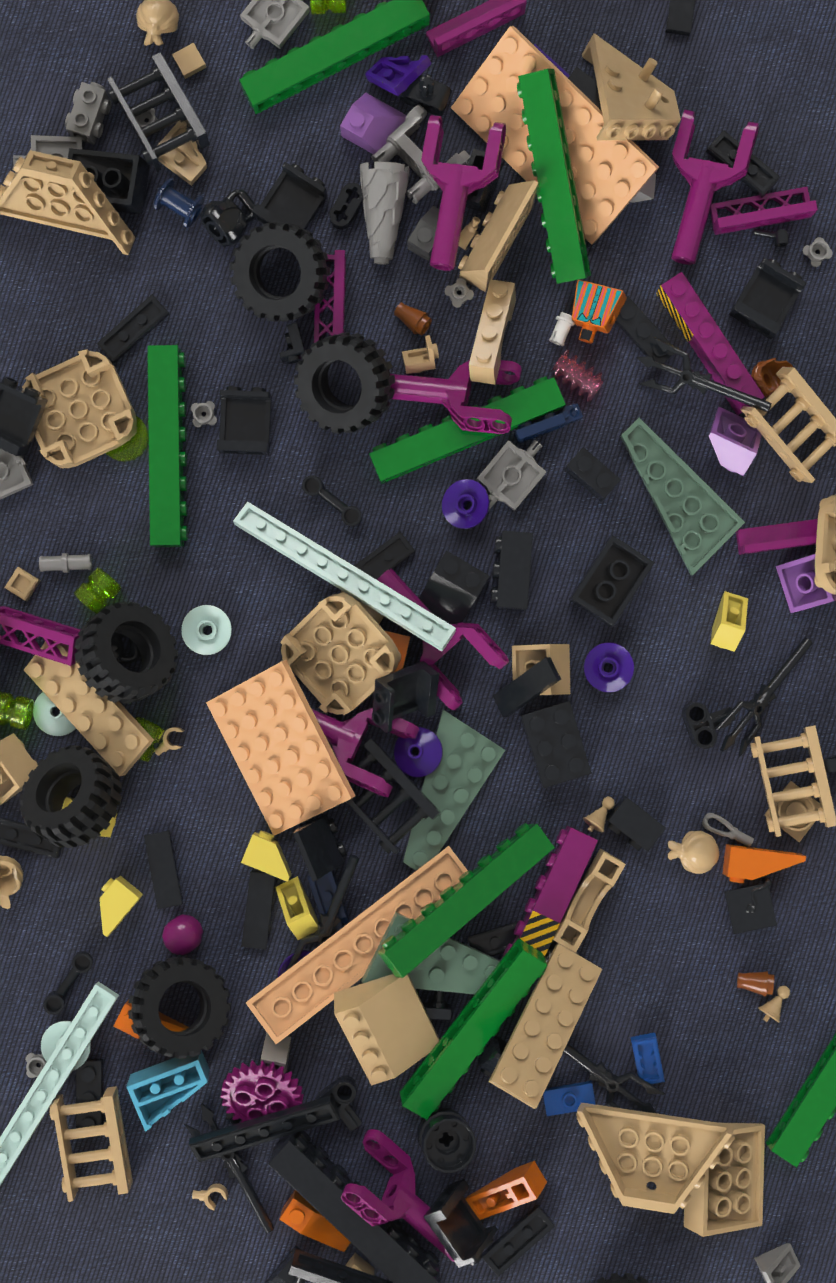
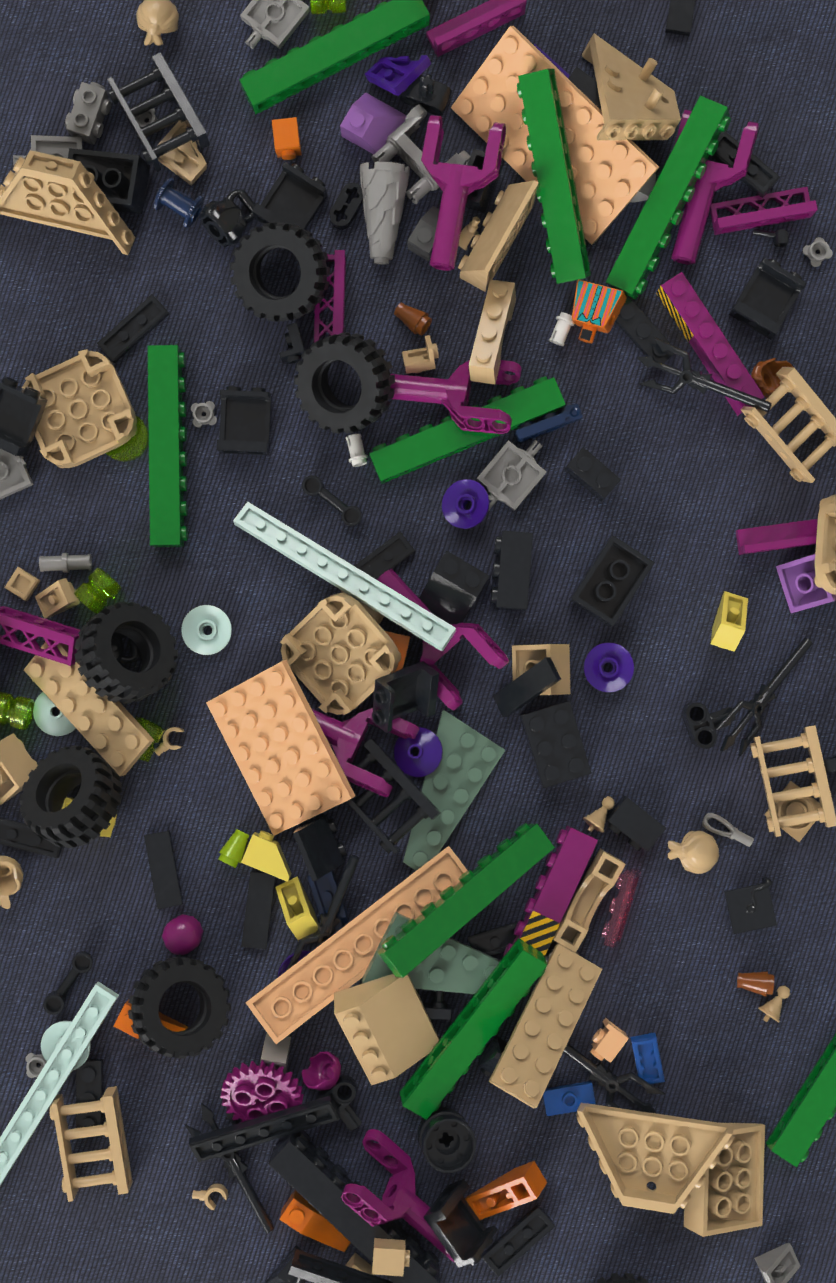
light yellow slope [100,876,143,937] -> none
medium azure wedge [127,1050,210,1132] -> none
tan tile [172,43,206,79] -> none
light grey plate [445,278,474,308] -> none
clear pink piece [551,349,606,402] -> none
sand green wing [620,418,745,576] -> none
medium lavender slope [709,407,762,476] -> none
orange slope [722,844,806,883] -> none
none -> tan slope [35,578,80,619]
none -> lime cone [218,829,250,868]
none -> orange brick [272,117,302,160]
none -> magenta hair [302,1051,341,1091]
none -> white pin [346,434,368,467]
none -> tan brick [372,1238,410,1276]
none -> light nougat brick [590,1018,629,1063]
none -> clear pink plate [602,868,641,948]
none -> green brick [606,96,731,300]

